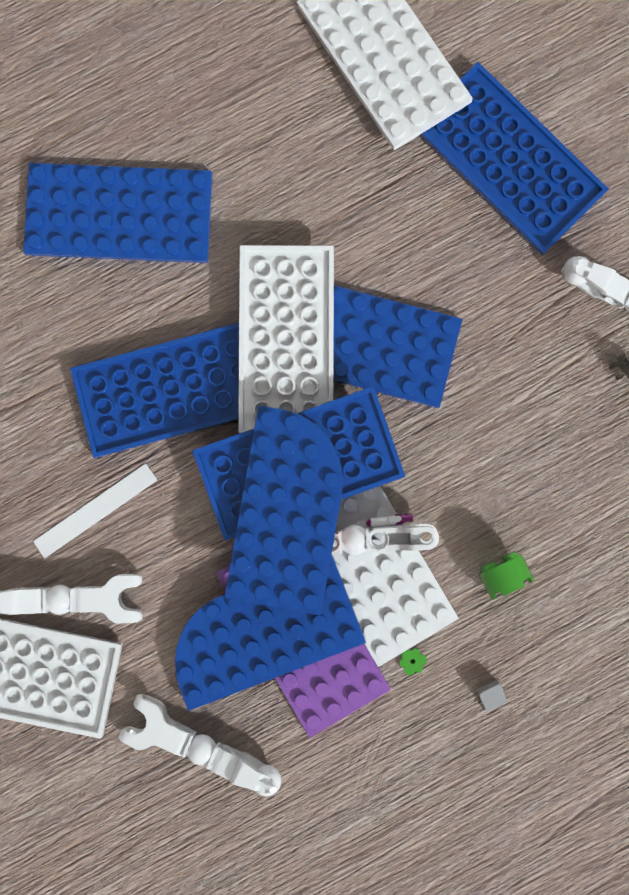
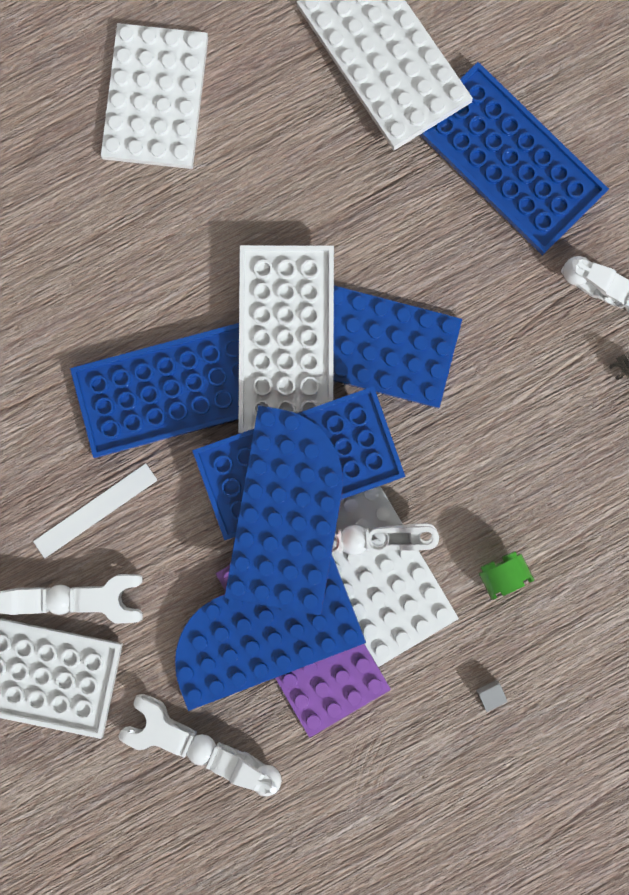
blue plate [24,163,213,263] -> none
white piece [366,514,413,528] -> none
bright green plant [399,648,427,675] -> none
none -> white plate [101,23,208,169]

